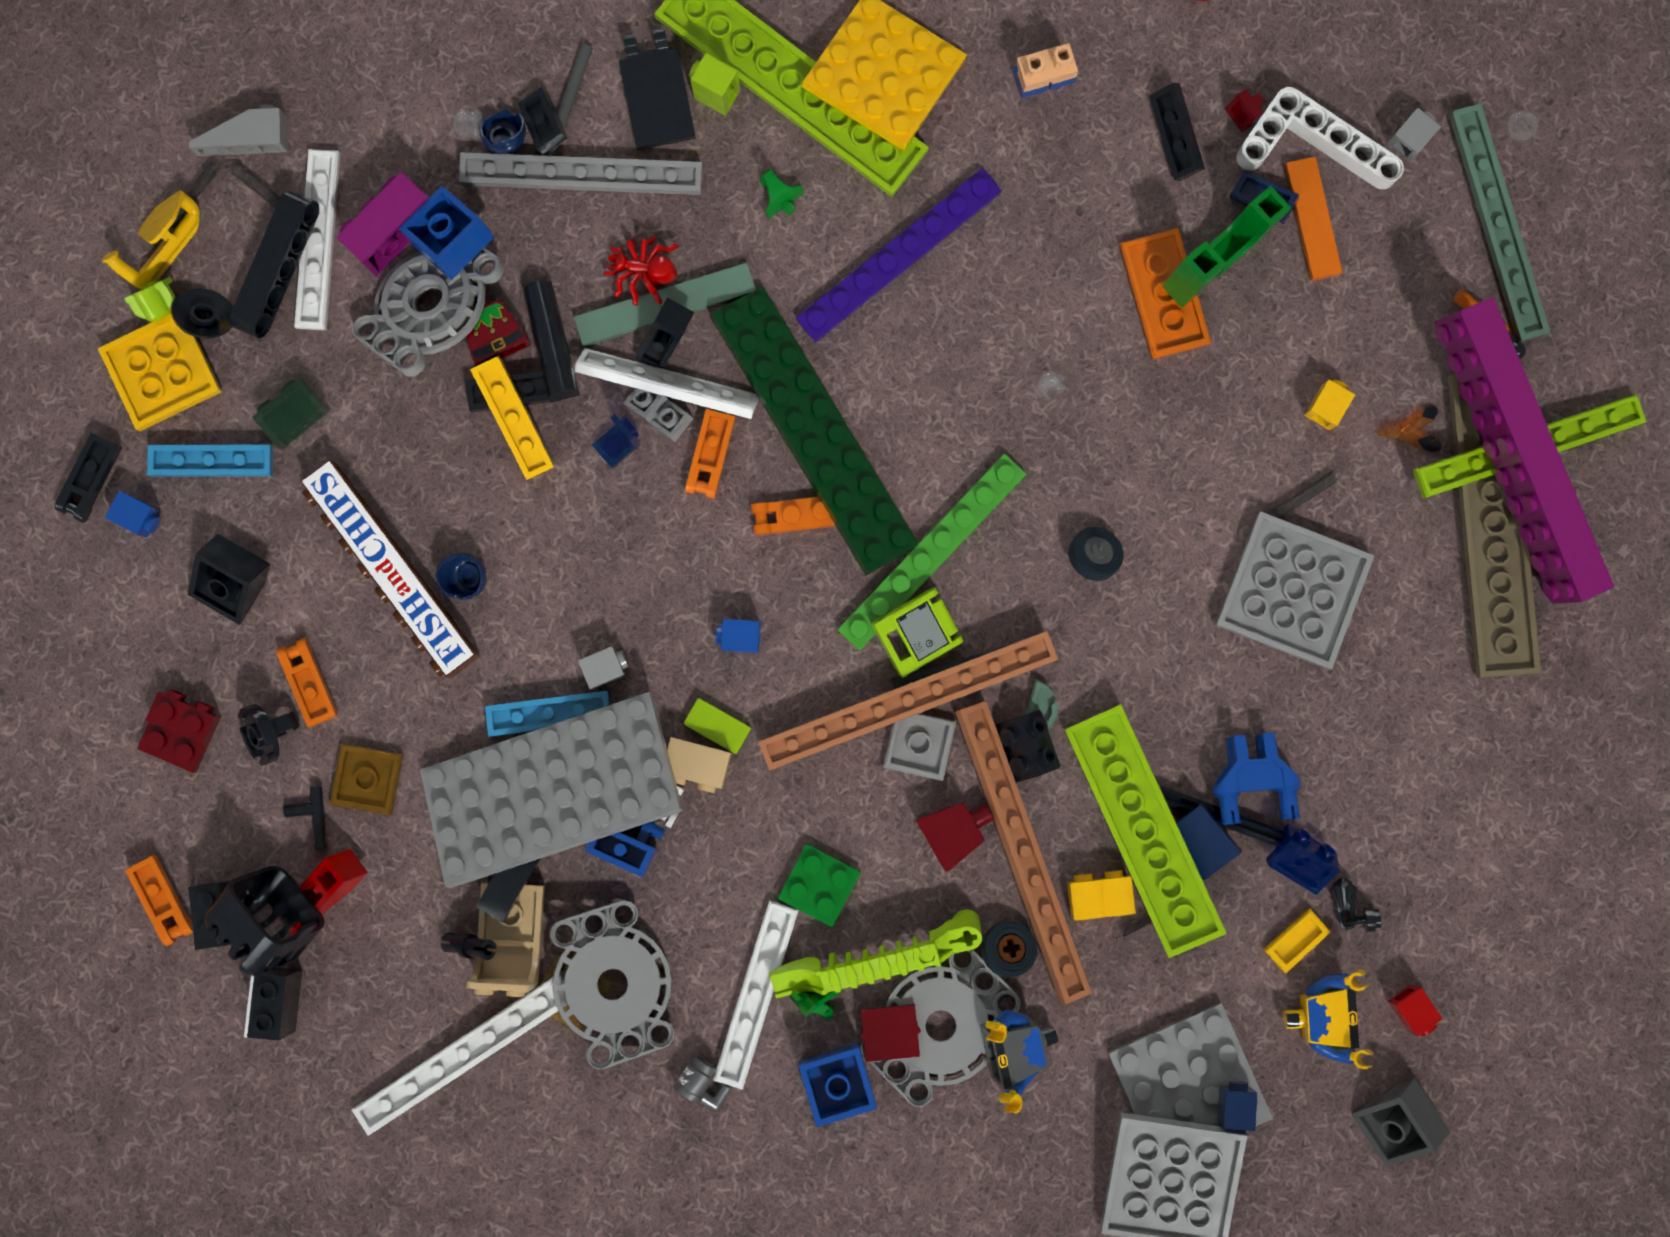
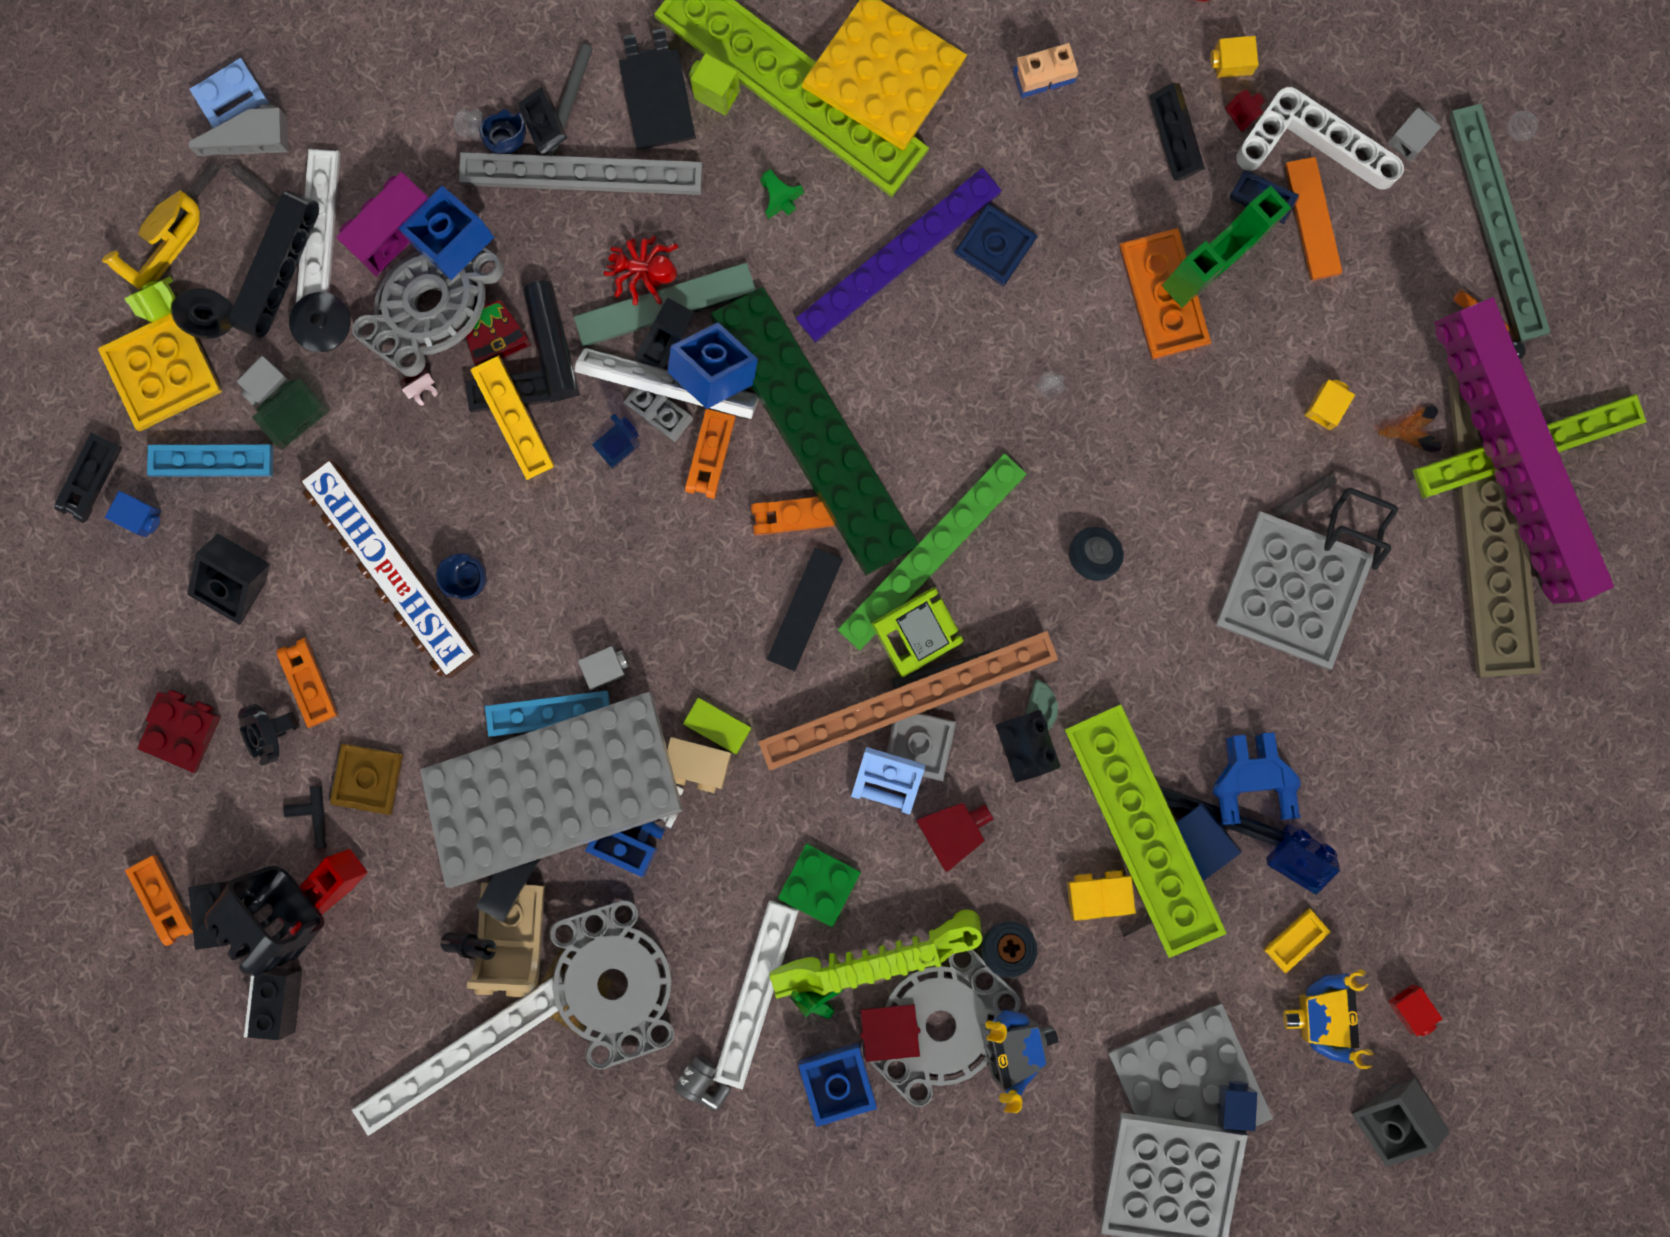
blue brick [716,619,761,654] -> none
nougat plate [955,701,1092,1005] -> none
black piece [1330,878,1381,932] -> none
none -> light blue plate [189,58,270,128]
none -> light grey brick [236,356,291,407]
none -> black dish [289,292,351,352]
none -> tile [399,366,438,406]
none -> blue brick [668,323,758,409]
none -> black tile [767,547,843,672]
none -> light blue plate [851,747,925,815]
none -> dark blue tile [954,203,1038,287]
none -> yellow brick [1210,36,1259,78]
none -> black piece [1324,488,1398,570]

